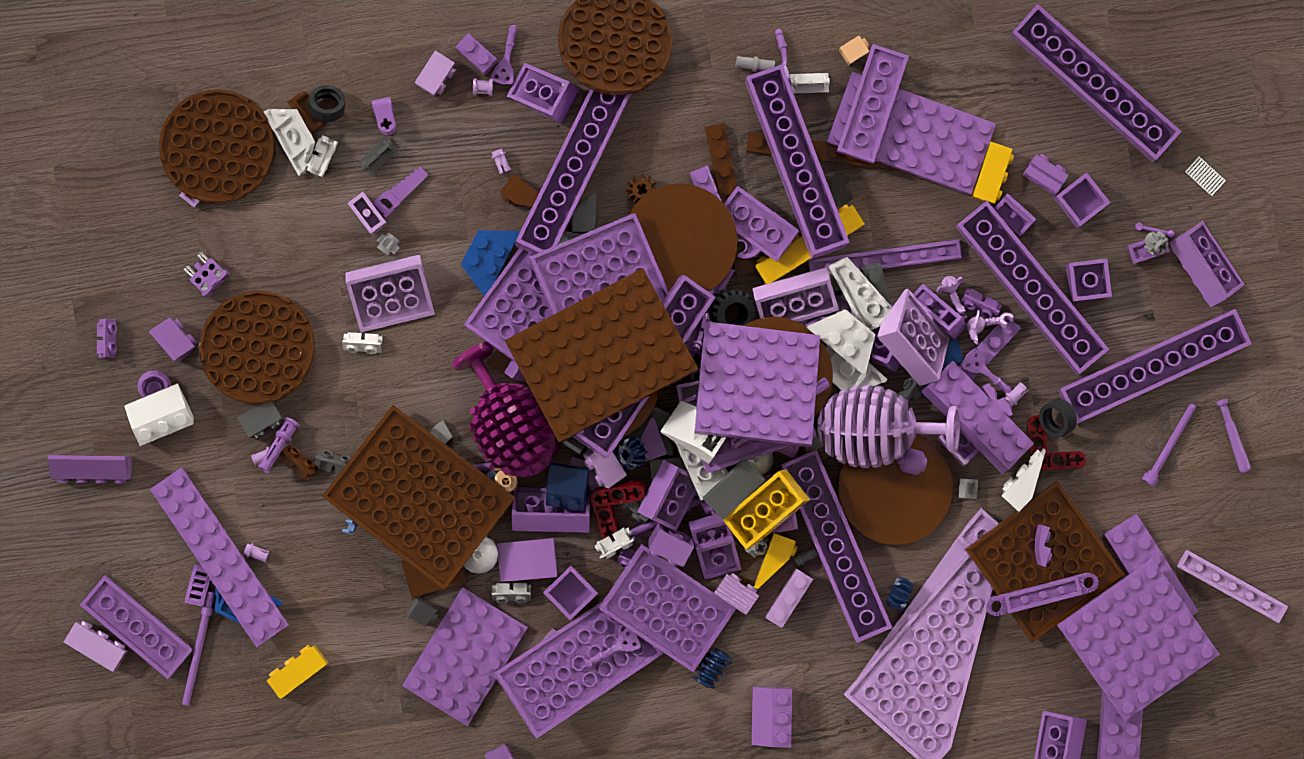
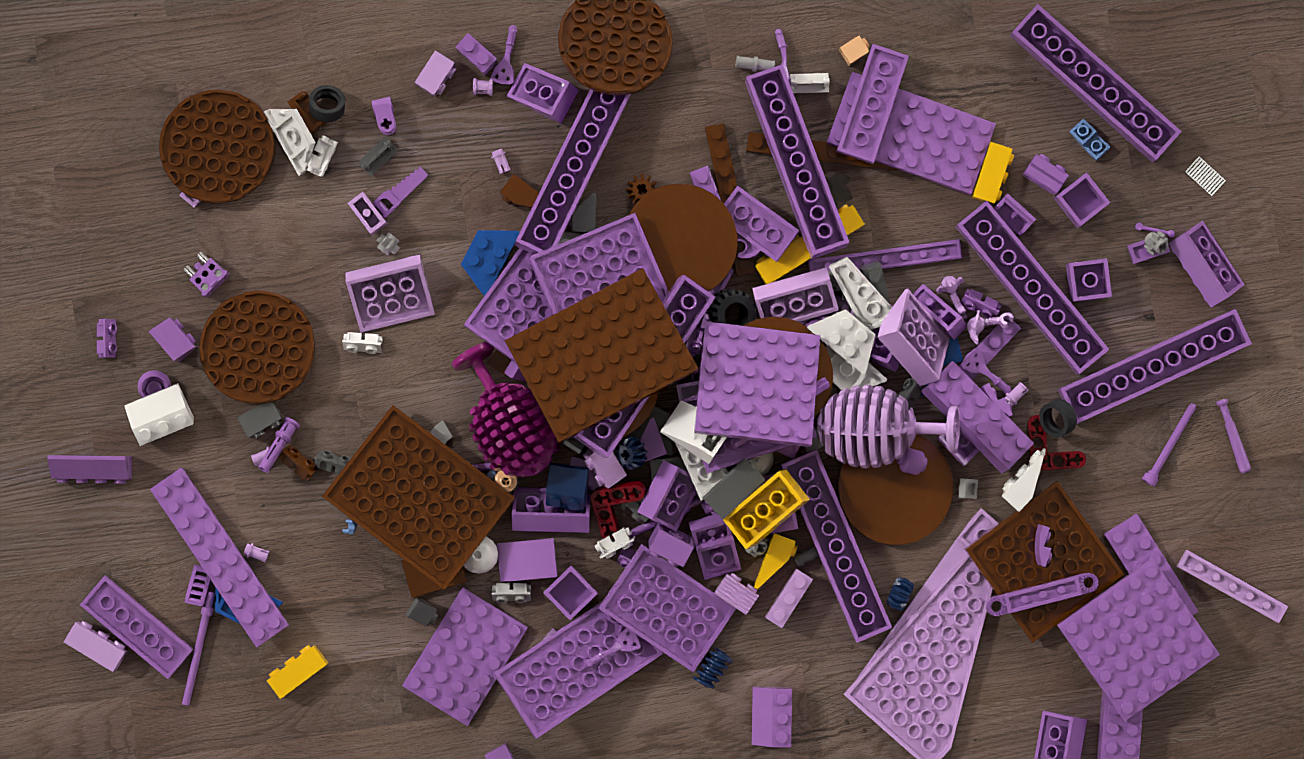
none -> medium blue slope [1069,119,1110,162]

